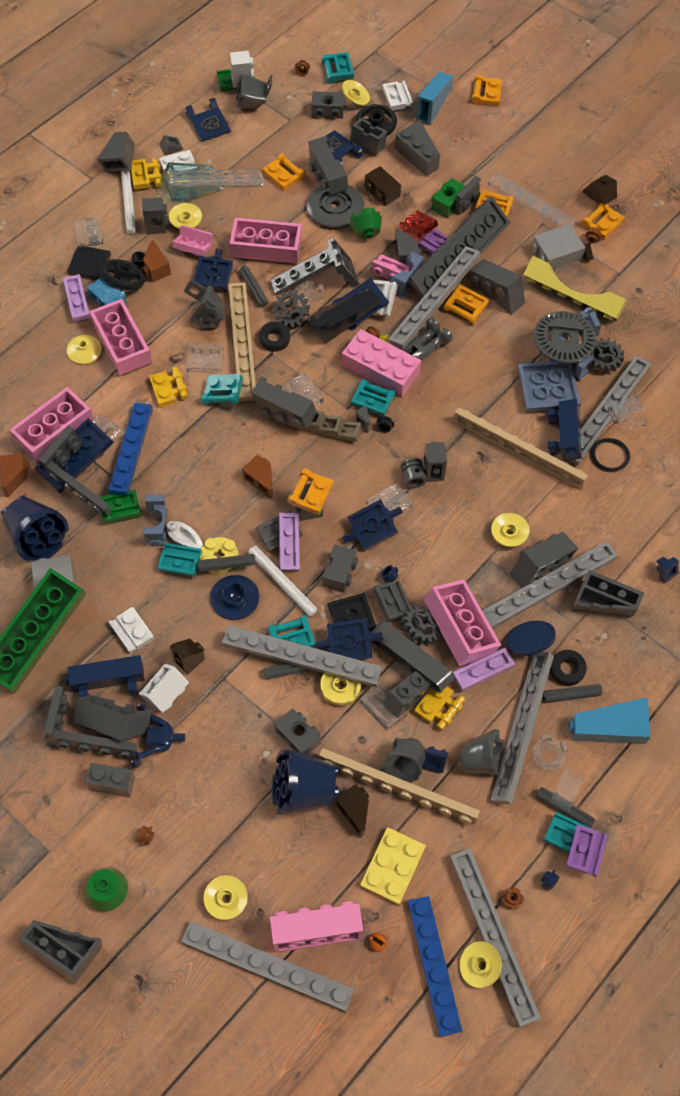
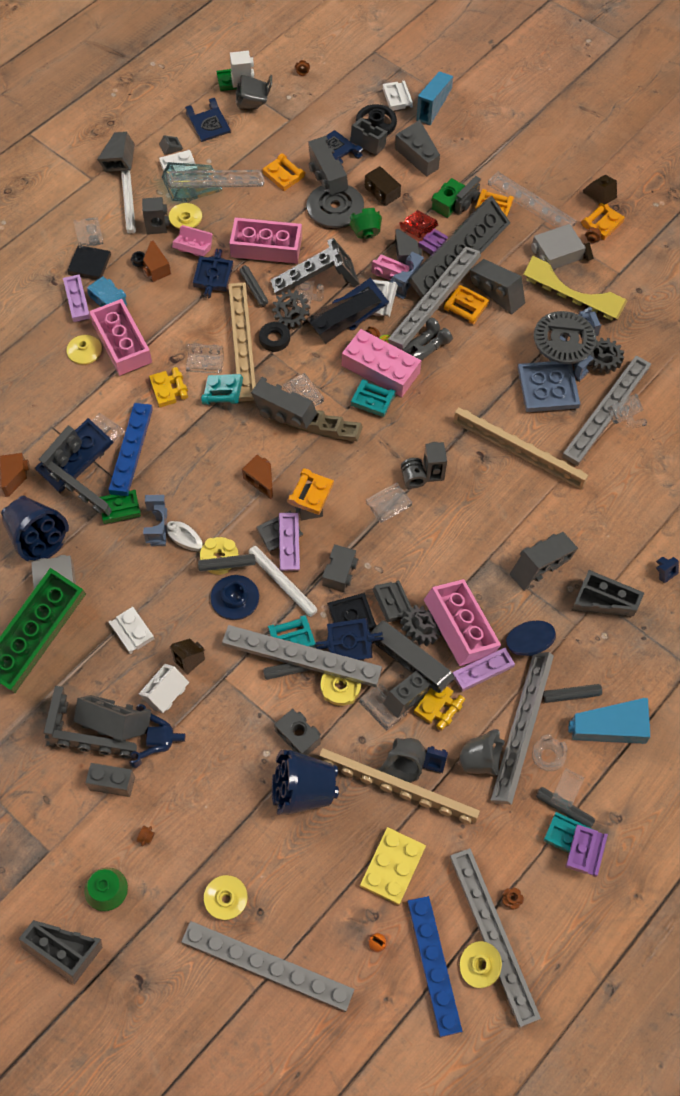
bright pink brick [10,387,94,464] -> none
dark blue brick [65,655,145,698] -> none
black wheel [101,259,145,290] -> none
yellow plate [131,159,162,190] -> none
teal plate [157,543,203,577] -> none
dark grey piece [184,280,225,328] -> none
bright pink brick [270,901,363,953] -> none
dark grey brick [311,91,344,119] -> none
teal plate [321,52,354,84] -> none
dark brown slope [336,784,369,837] -> none
light yellow dish [342,80,370,106] -> none
dark blue plate [342,499,403,551] -> none
dark grey slope [355,405,370,433] -> none
black plate [377,416,394,433] -> none
dark blue plate [381,565,398,583] -> none
light orange plate [471,75,502,107] -> none
light grey plate [482,541,618,629] -> none
light yellow dish [491,513,529,547] -> none
dark blue plate [540,870,560,891] -> none
dark blue brick [547,399,582,461] -> none
black tyre [550,650,587,686] -> none
black tyre [591,438,630,472] -> none

